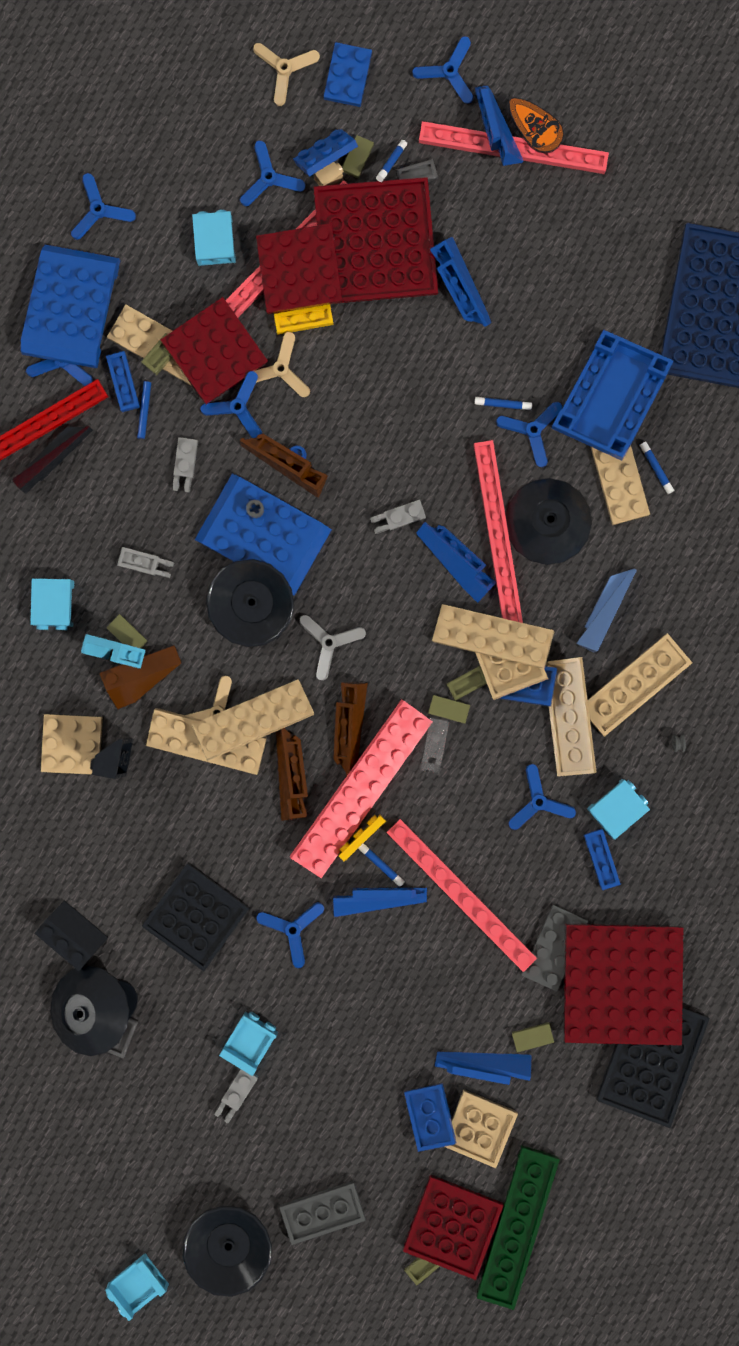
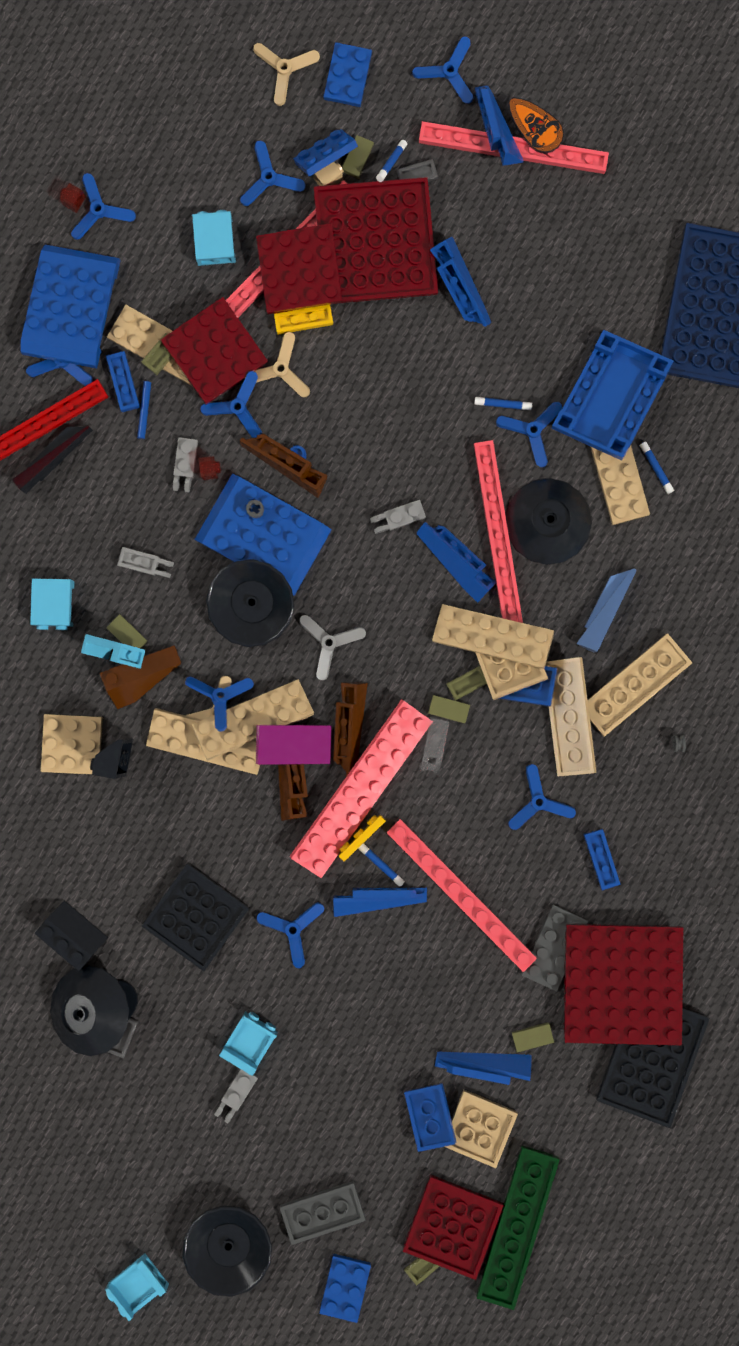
medium azure panel [587,779,650,840] -> none
none -> clear red plate [60,183,86,213]
none -> blue piece [185,677,254,732]
none -> clear red plate [199,456,221,480]
none -> magenta tile [256,725,331,765]
none -> blue plate [319,1254,371,1323]

